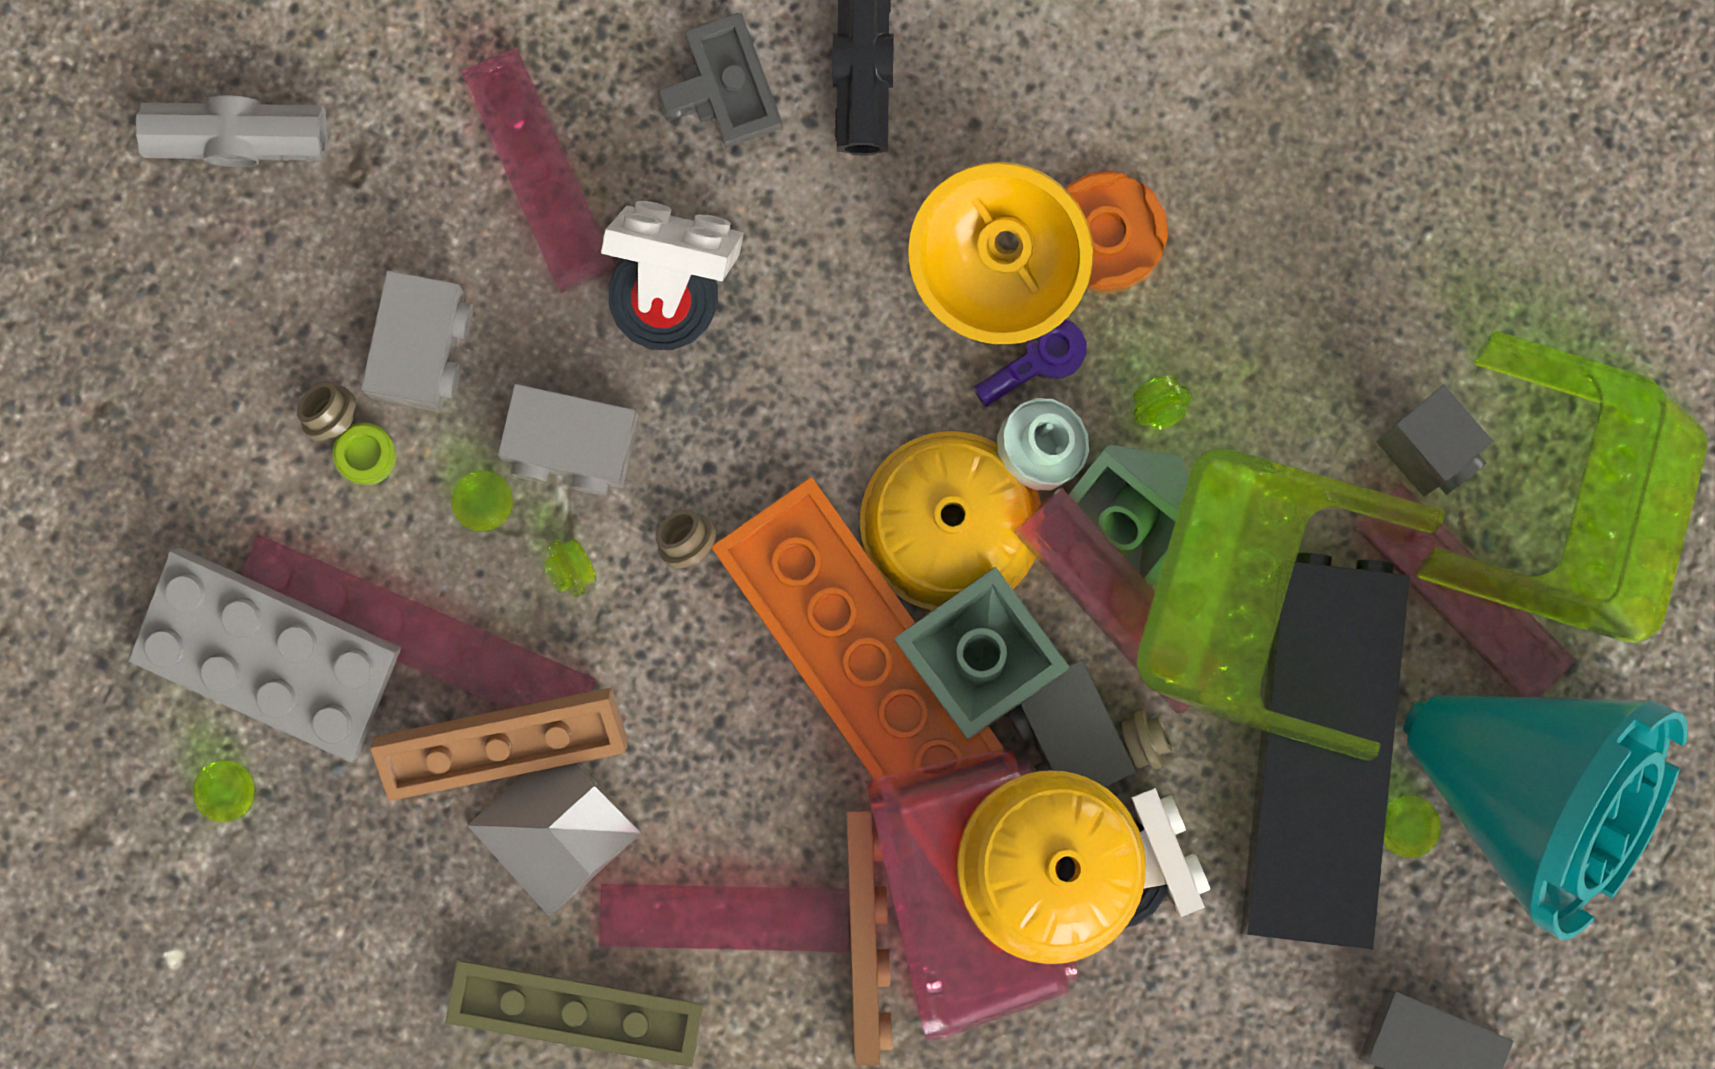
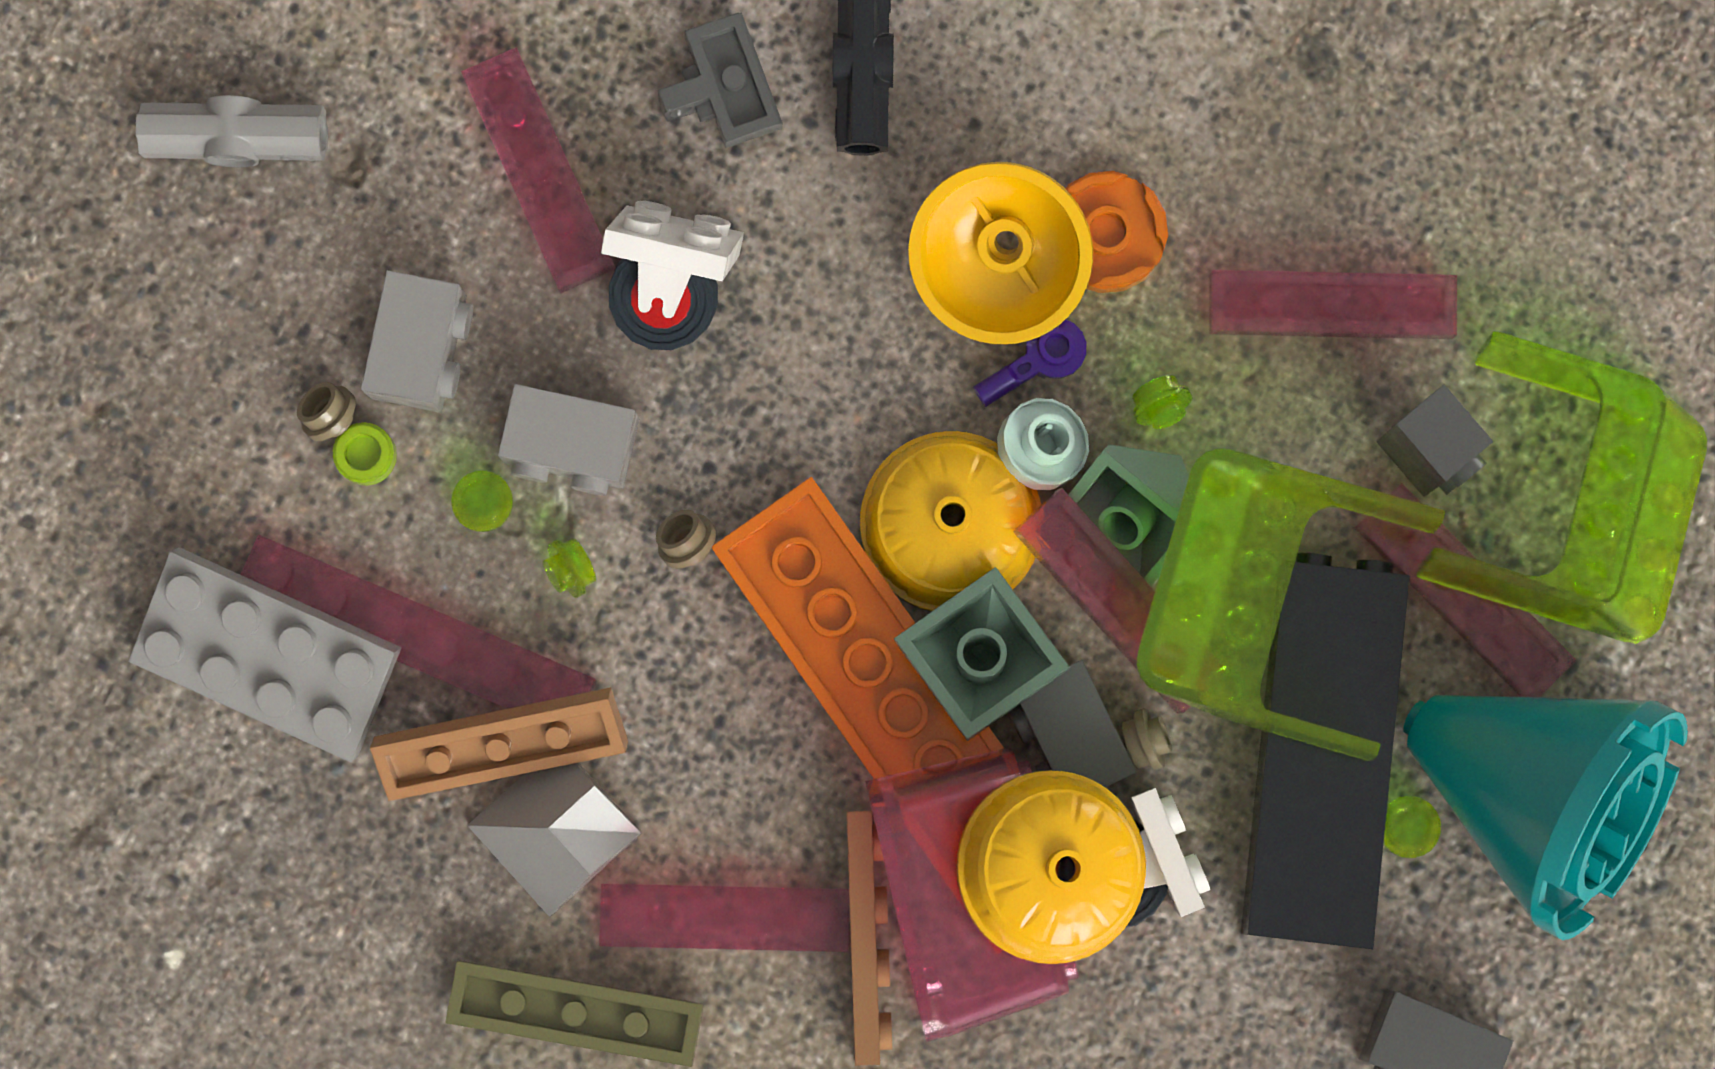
clear neon green plate [193,760,256,823] -> none
none -> clear pink plate [1209,270,1457,339]

